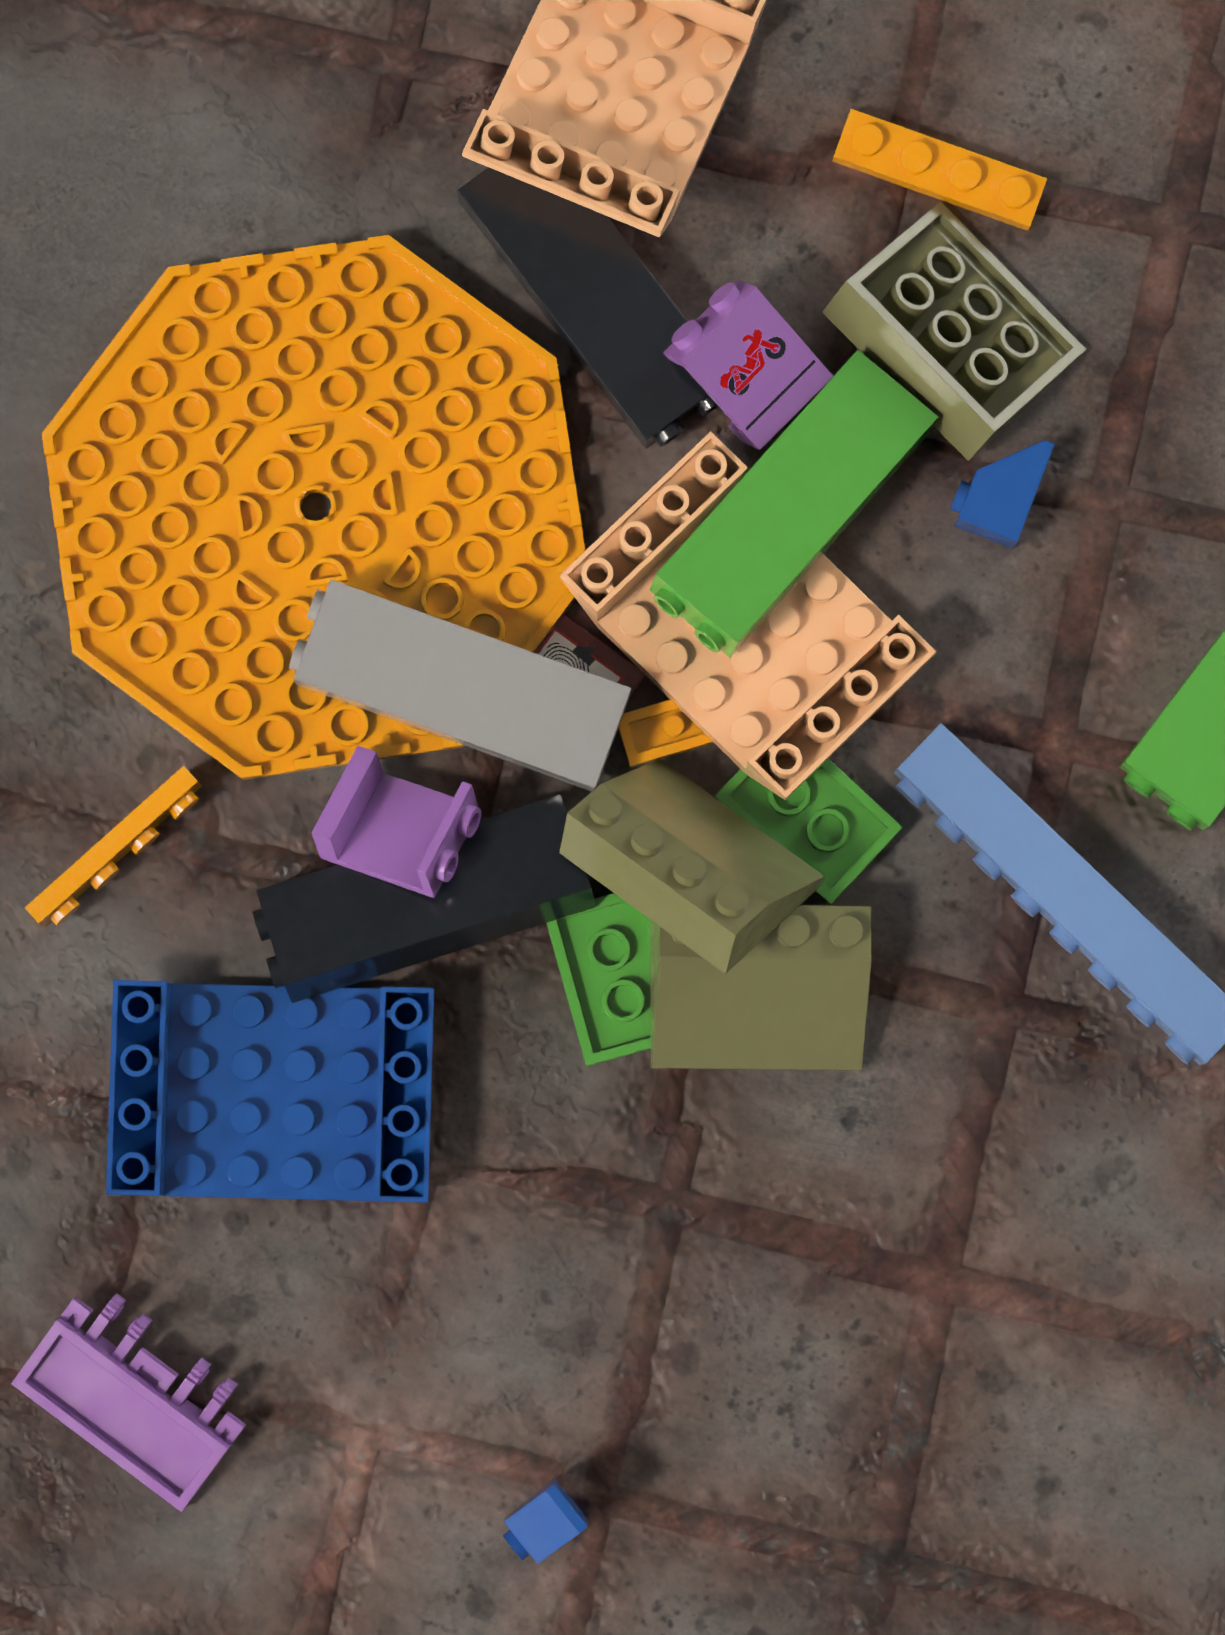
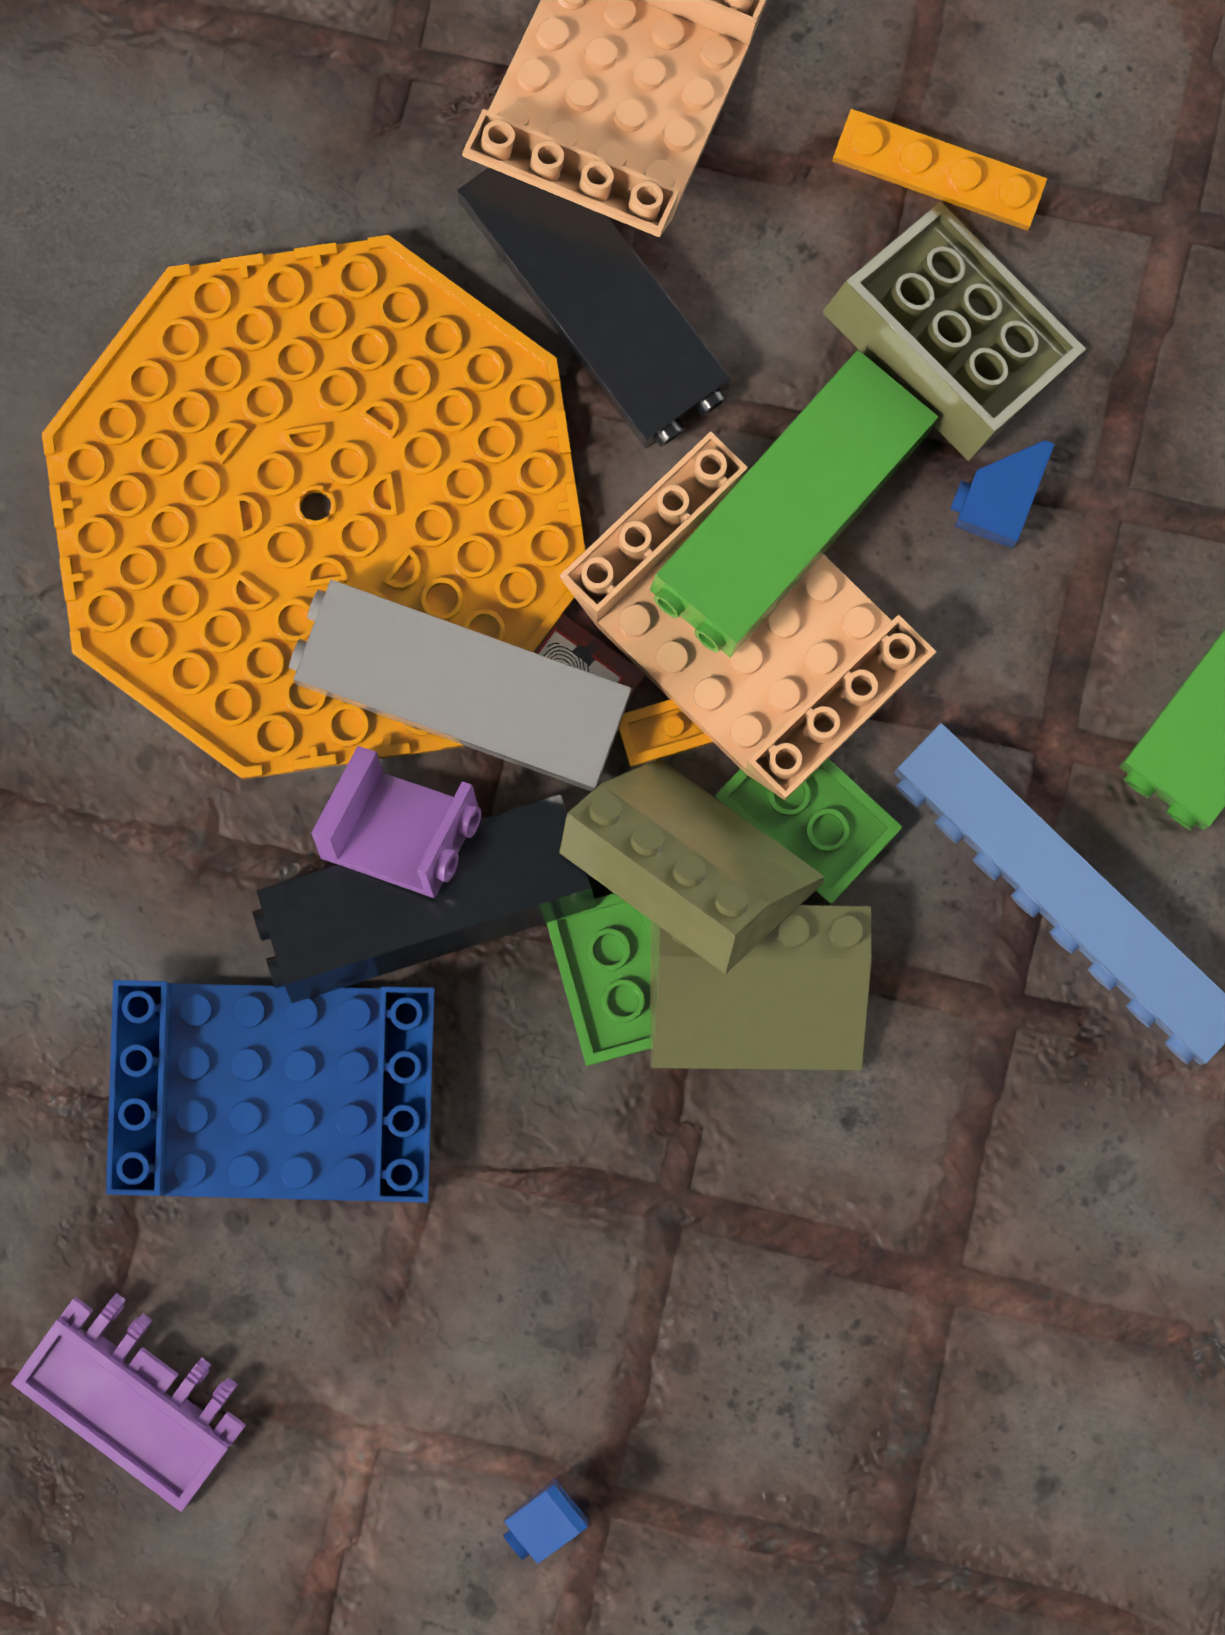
light orange plate [25,766,202,927] -> none
medium lavender panel [663,279,833,450] -> none

